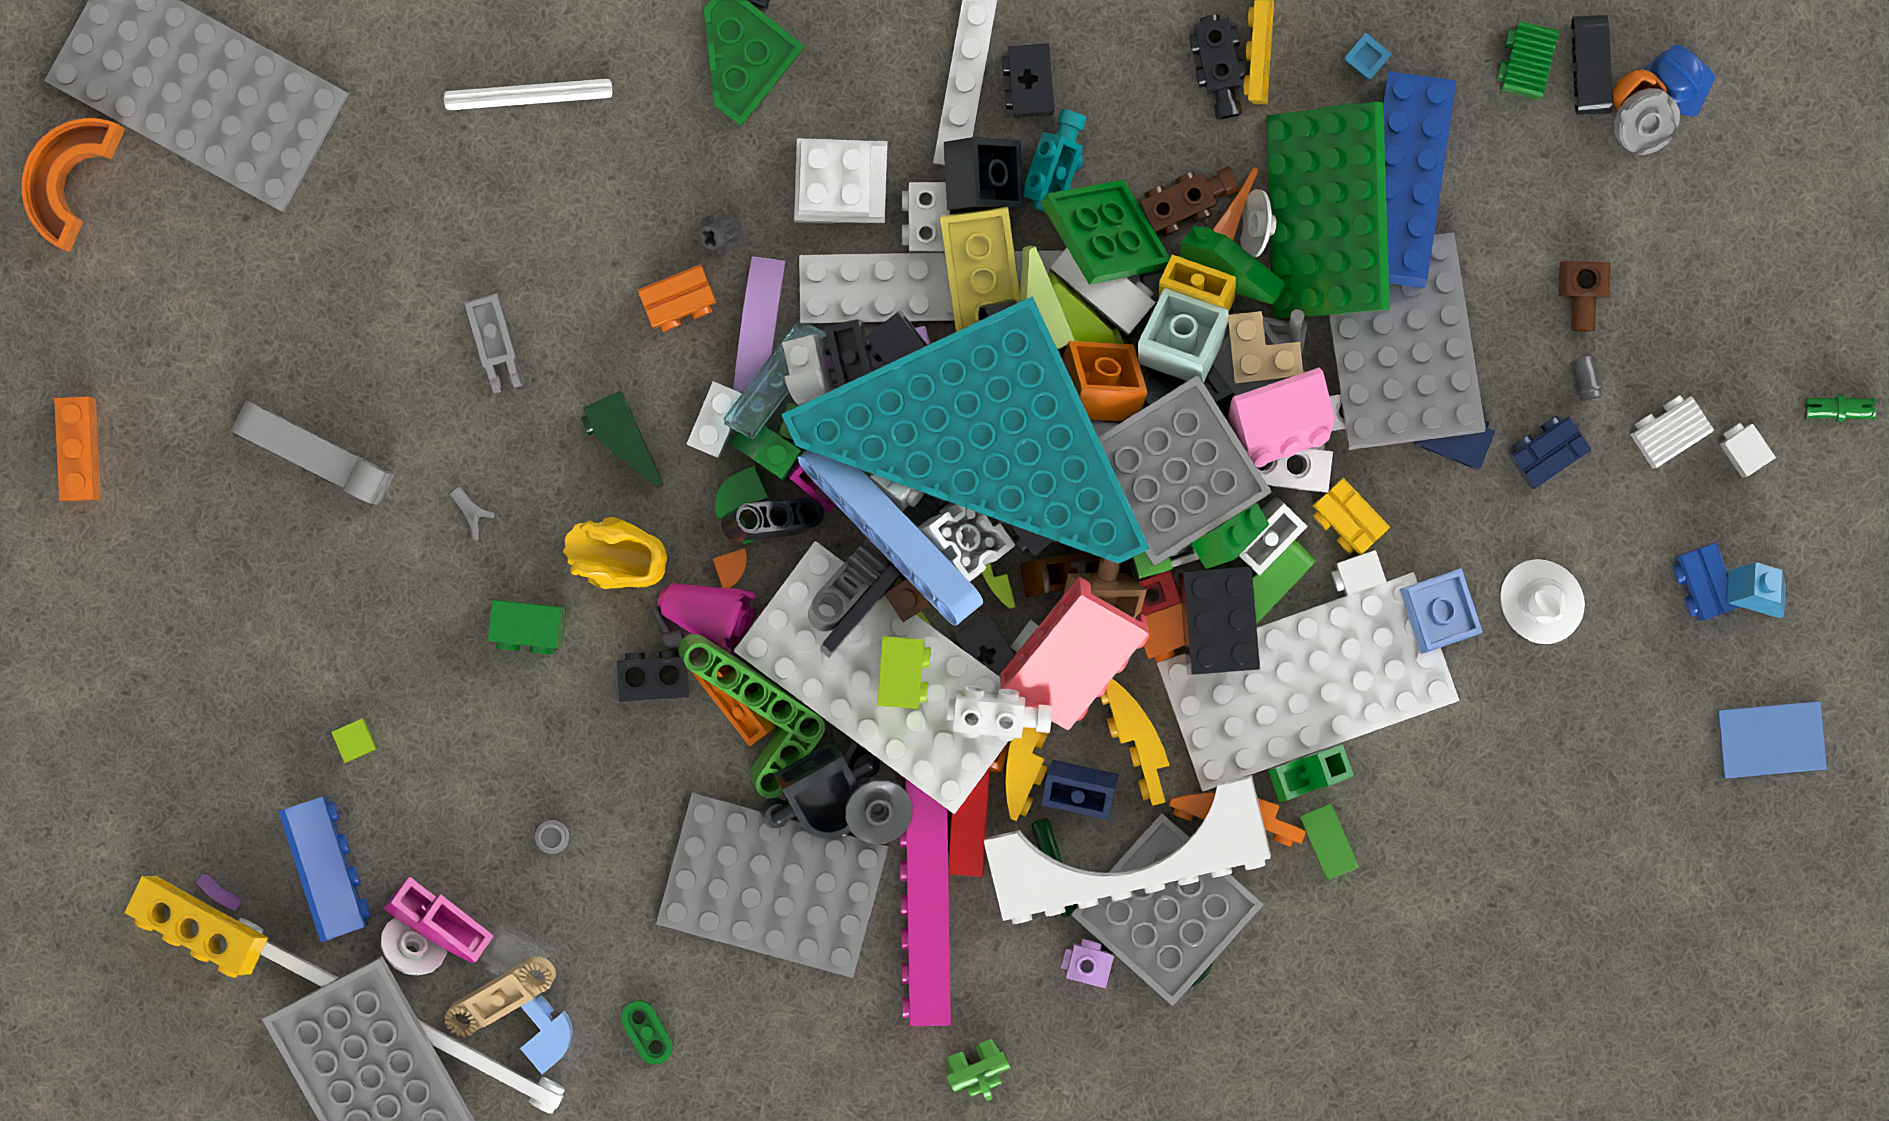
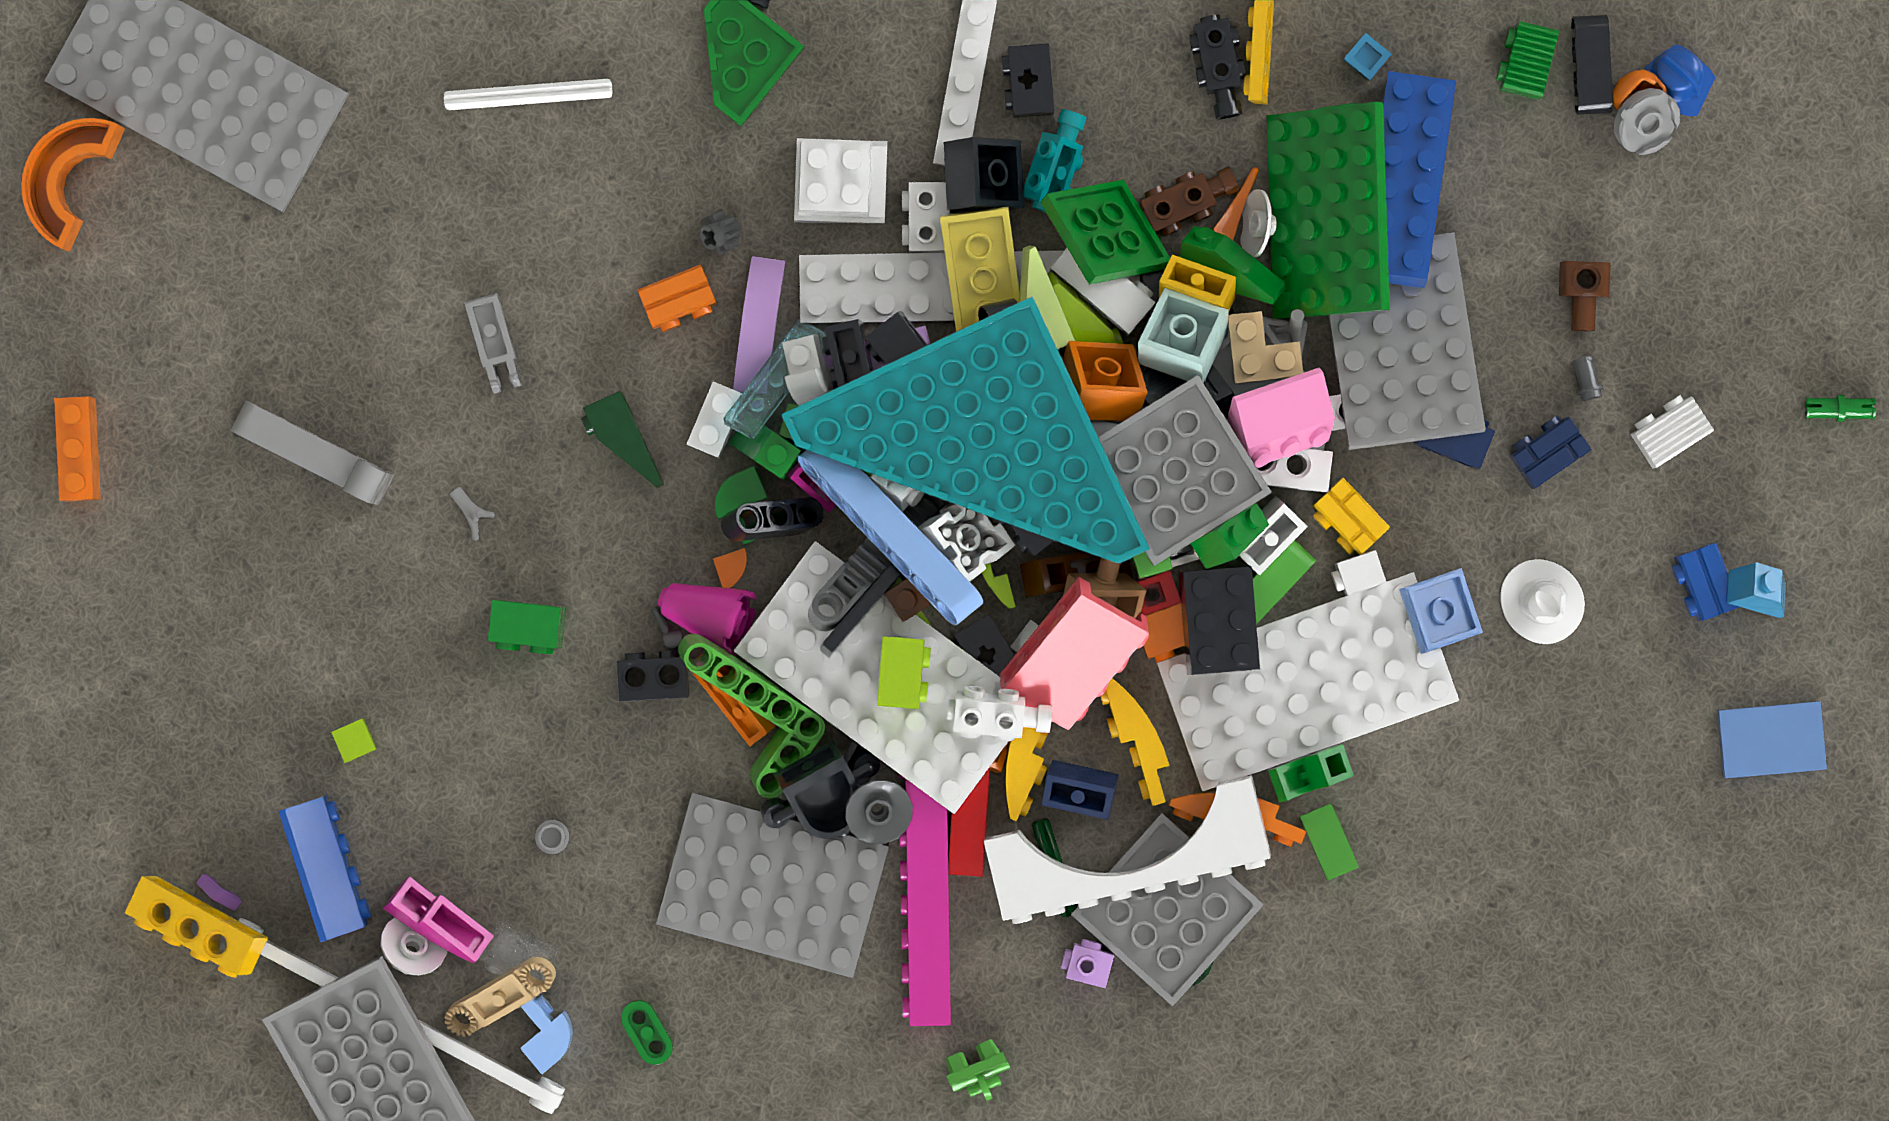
yellow hair [563,517,667,589] -> none
white brick [1719,423,1776,478] -> none

